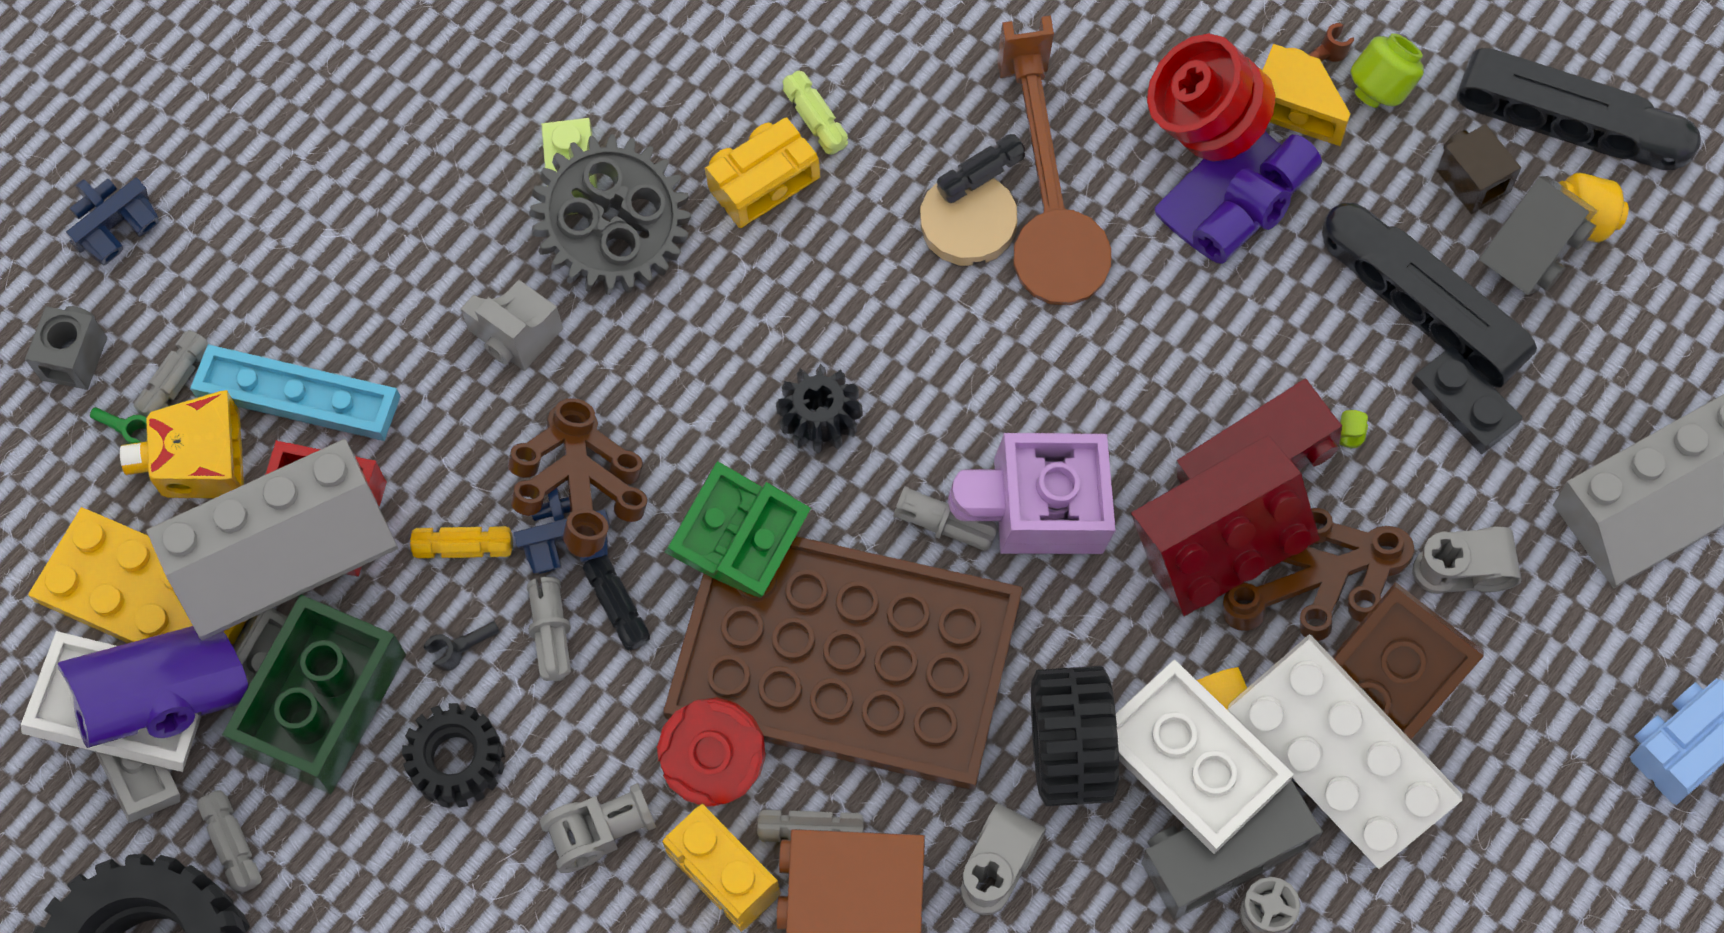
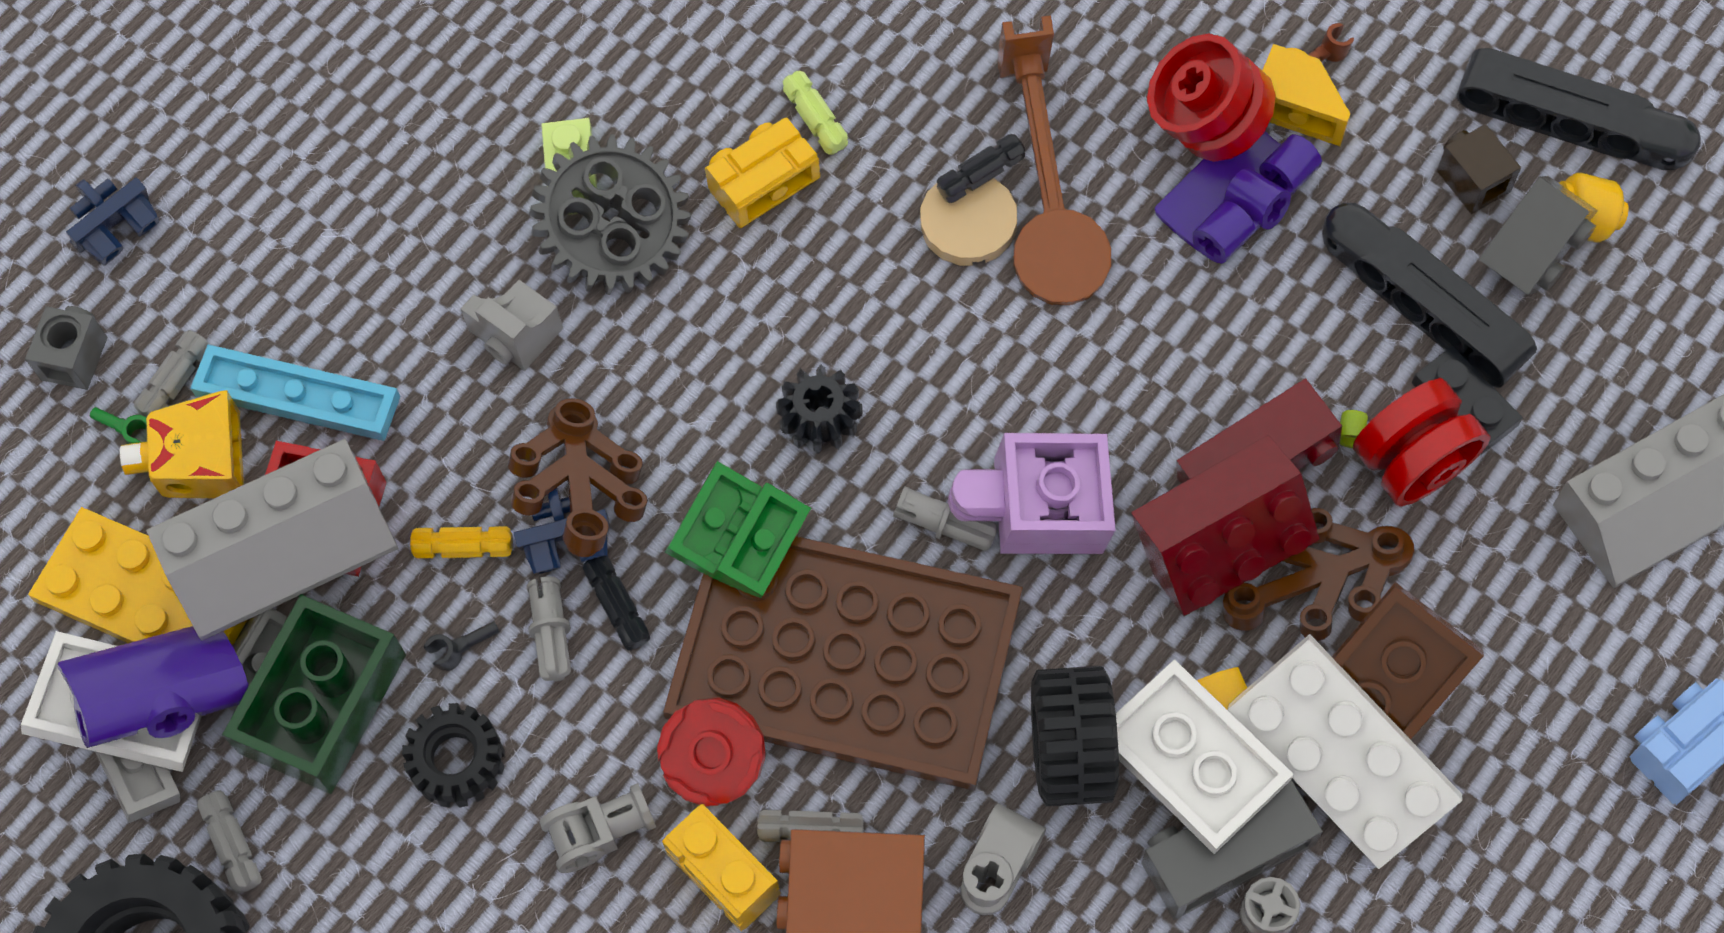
lime head [1350,33,1424,108] -> none
light grey piece [1412,527,1521,594] -> none
none -> red wheel [1353,378,1491,507]

